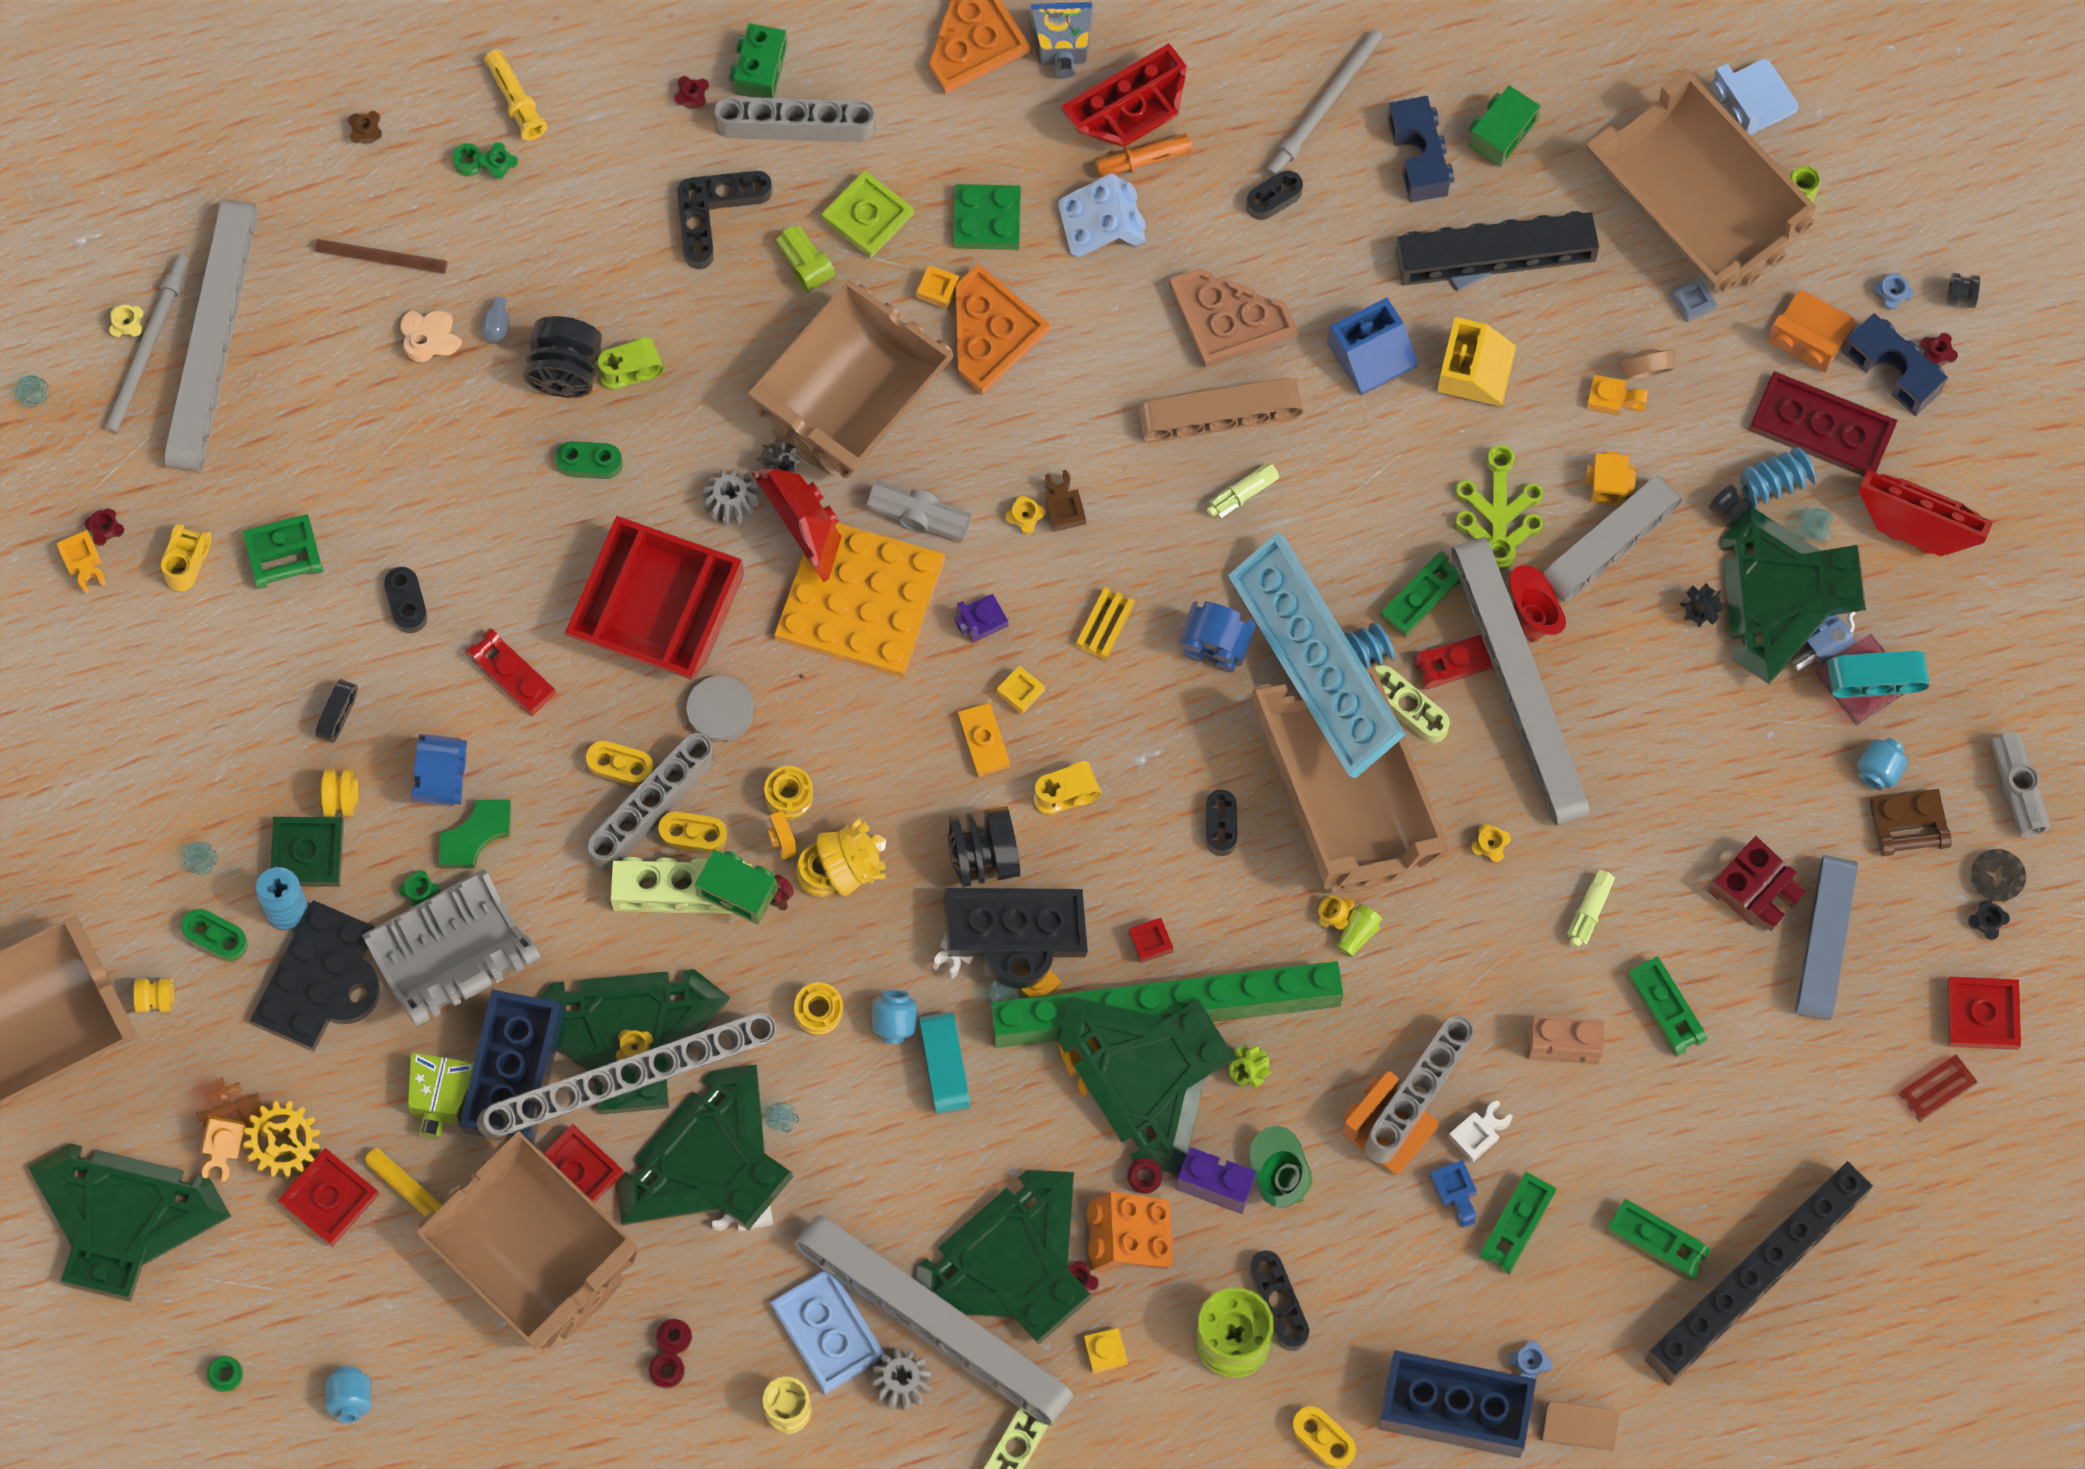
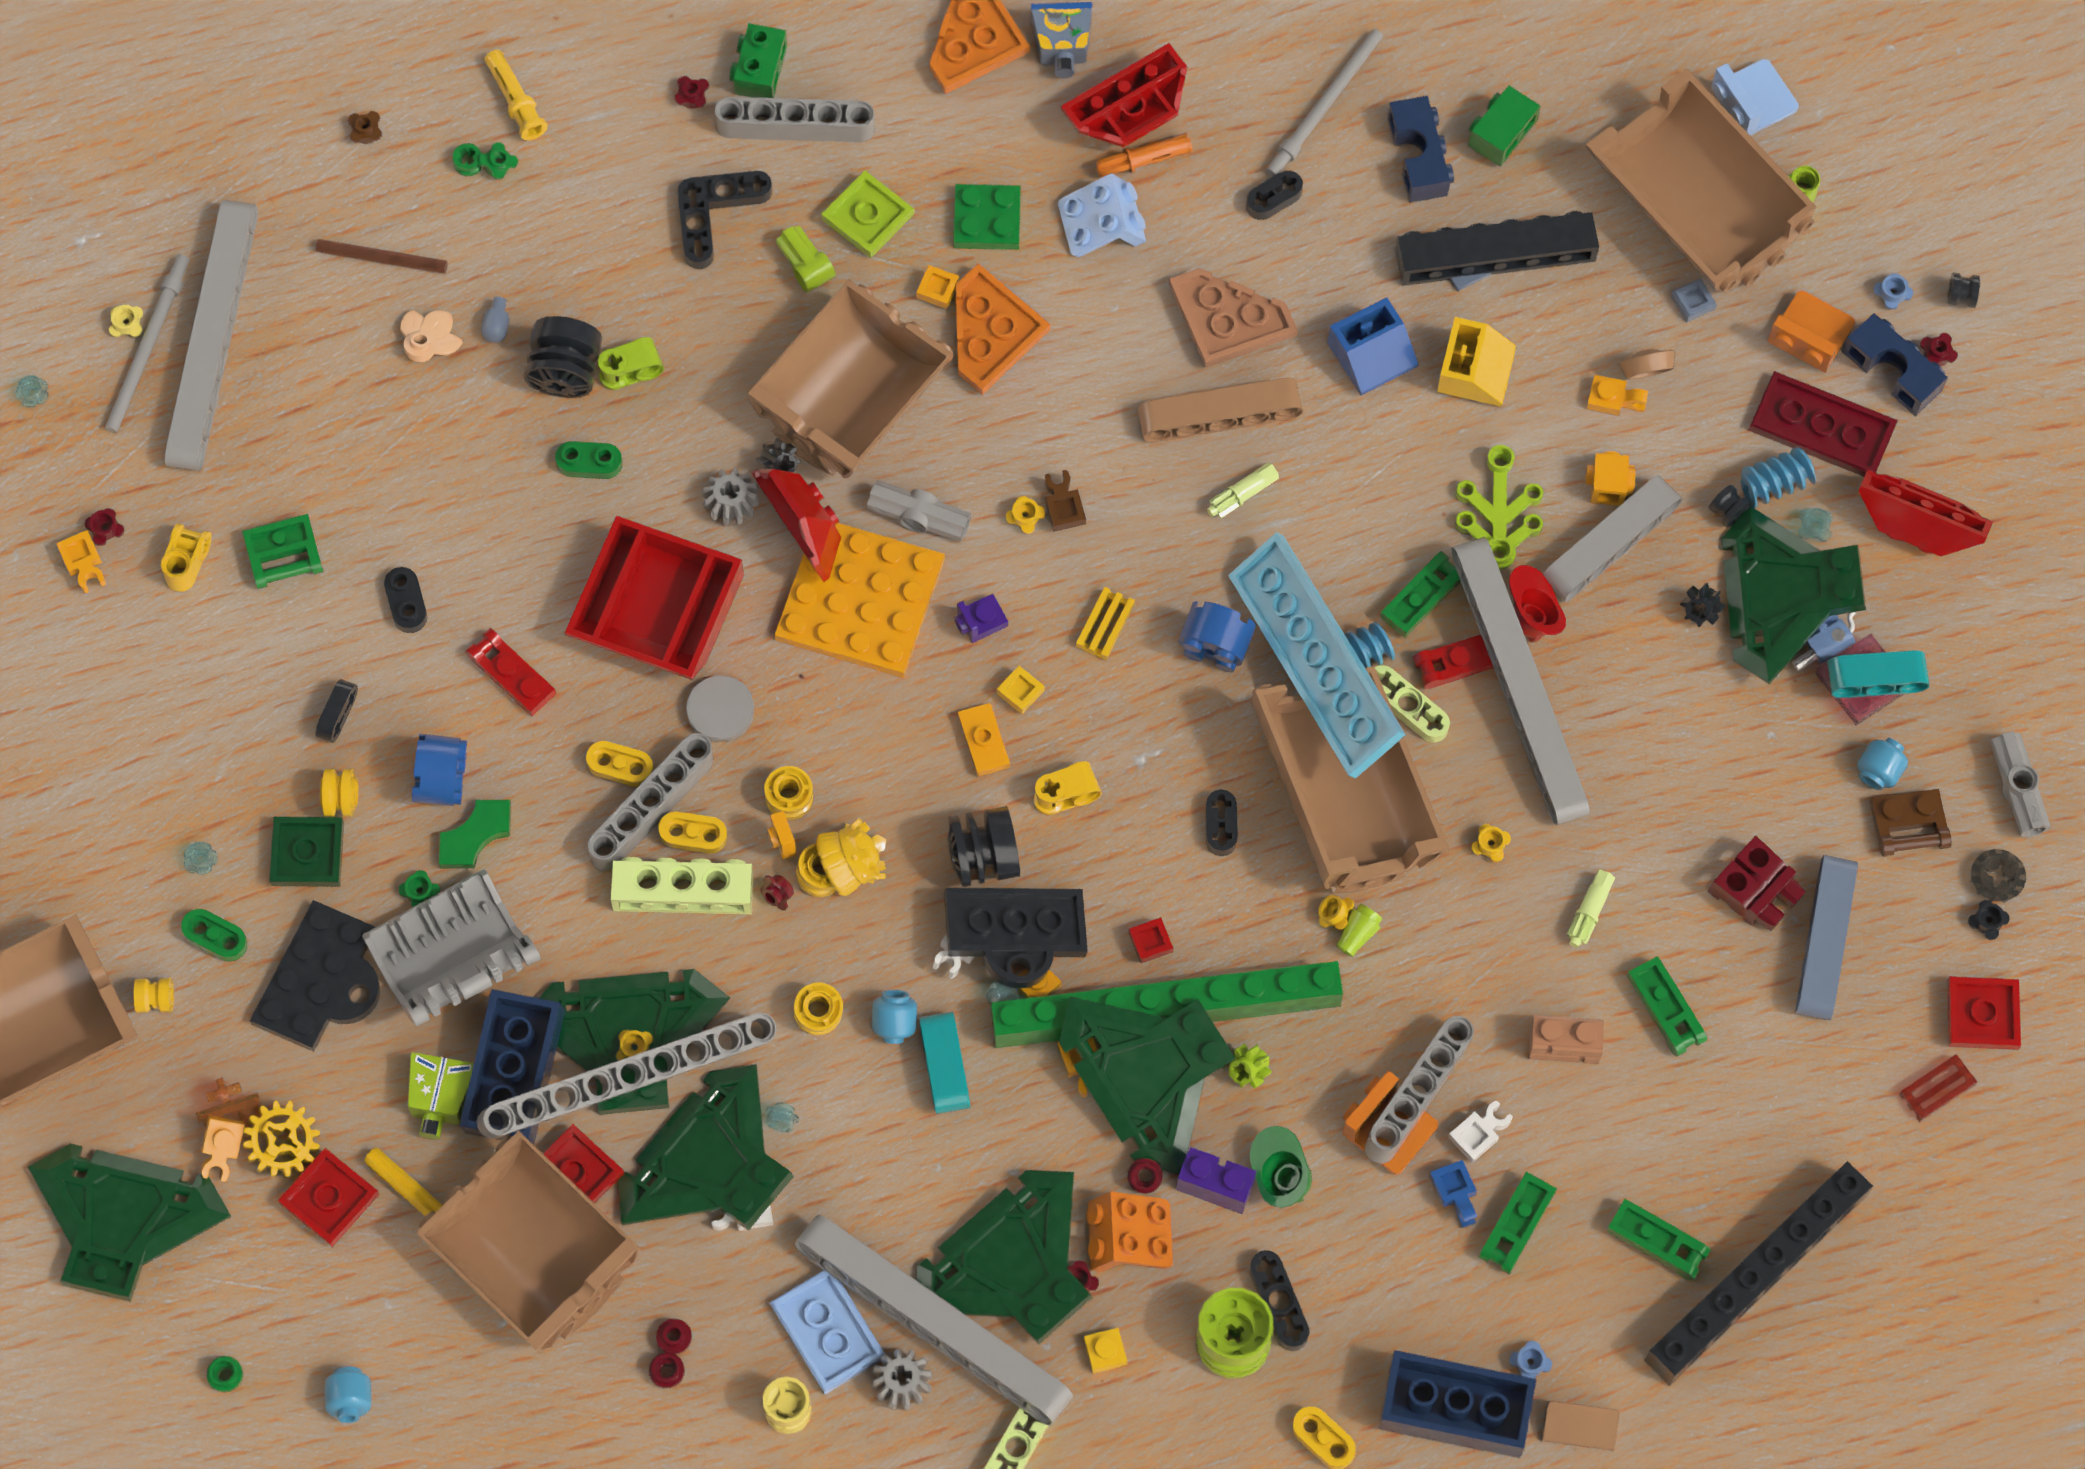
dark azure piece [255,867,308,930] -> none
green brick [694,849,778,925] -> none

